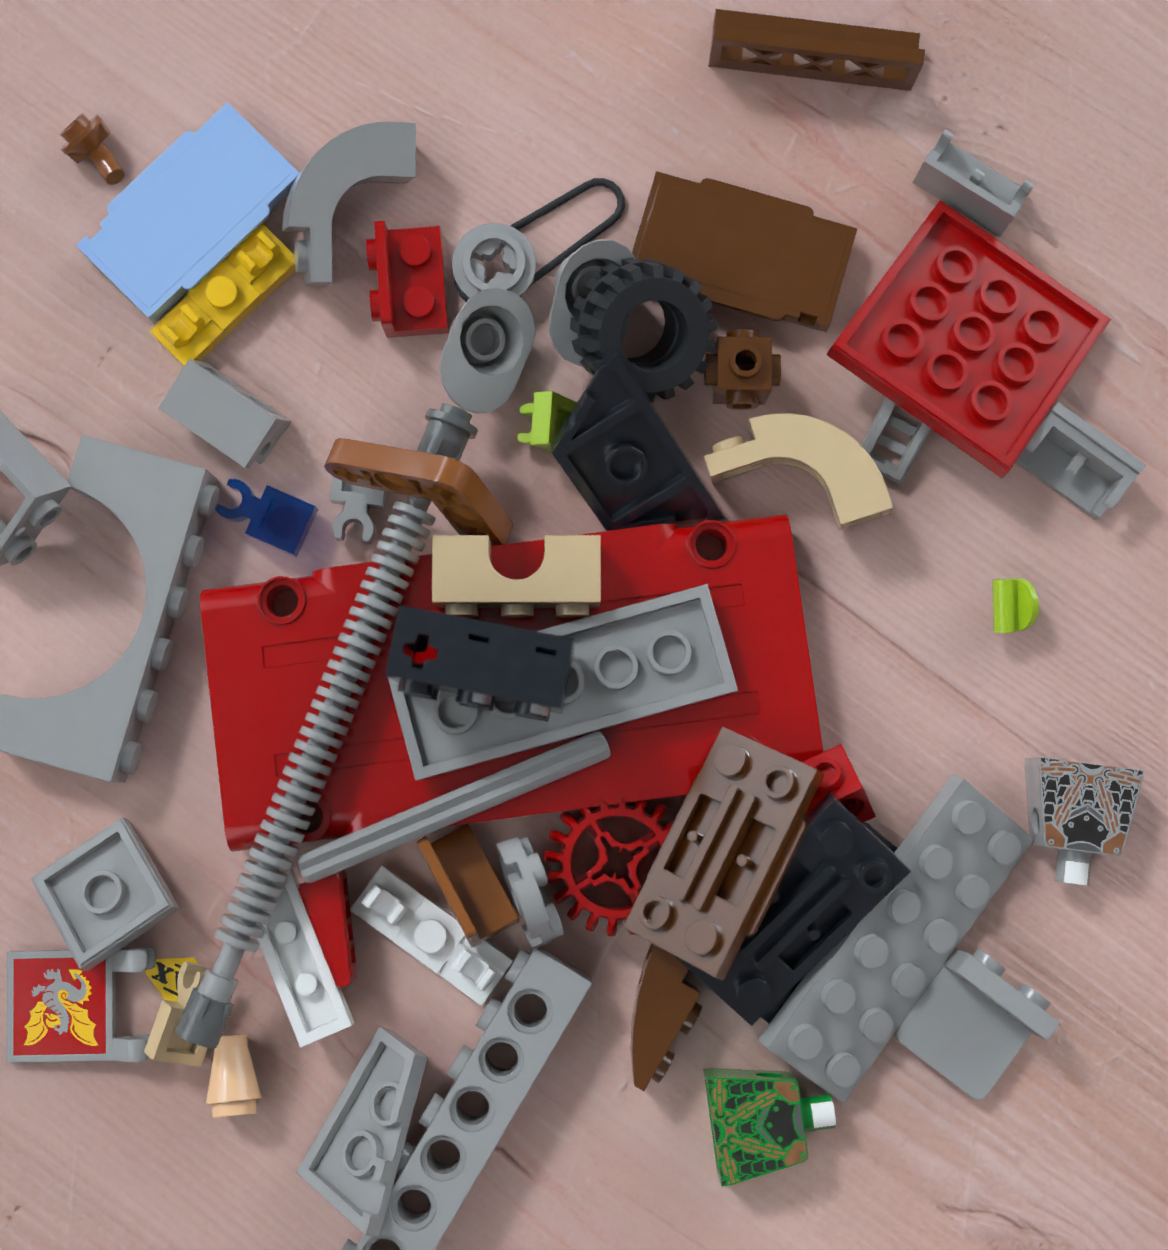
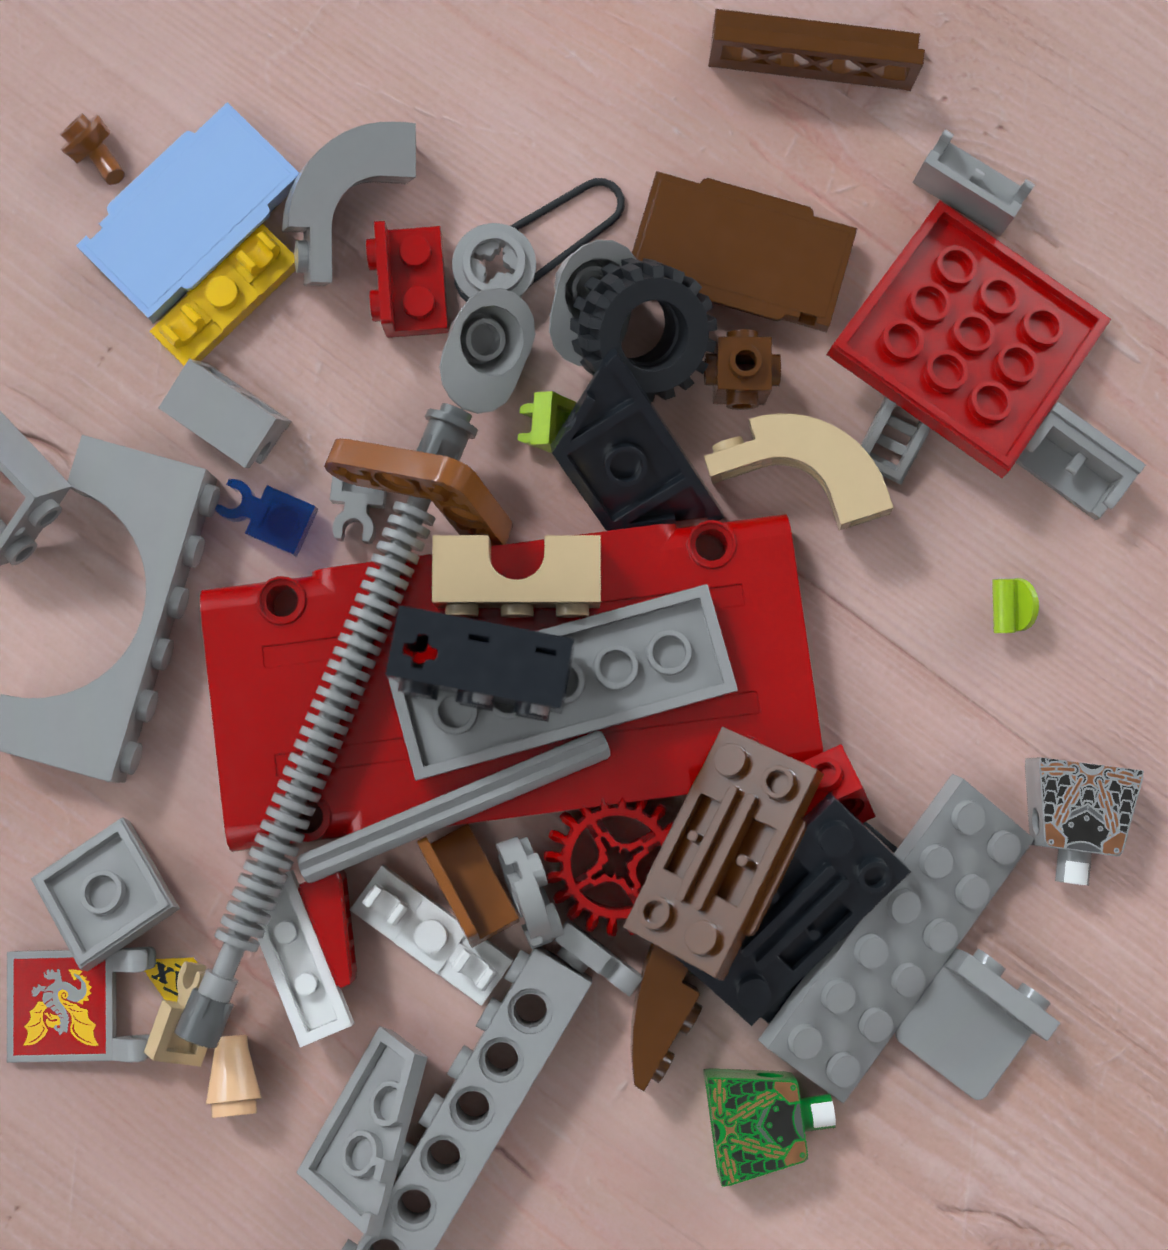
none -> light grey plate [554,919,642,997]

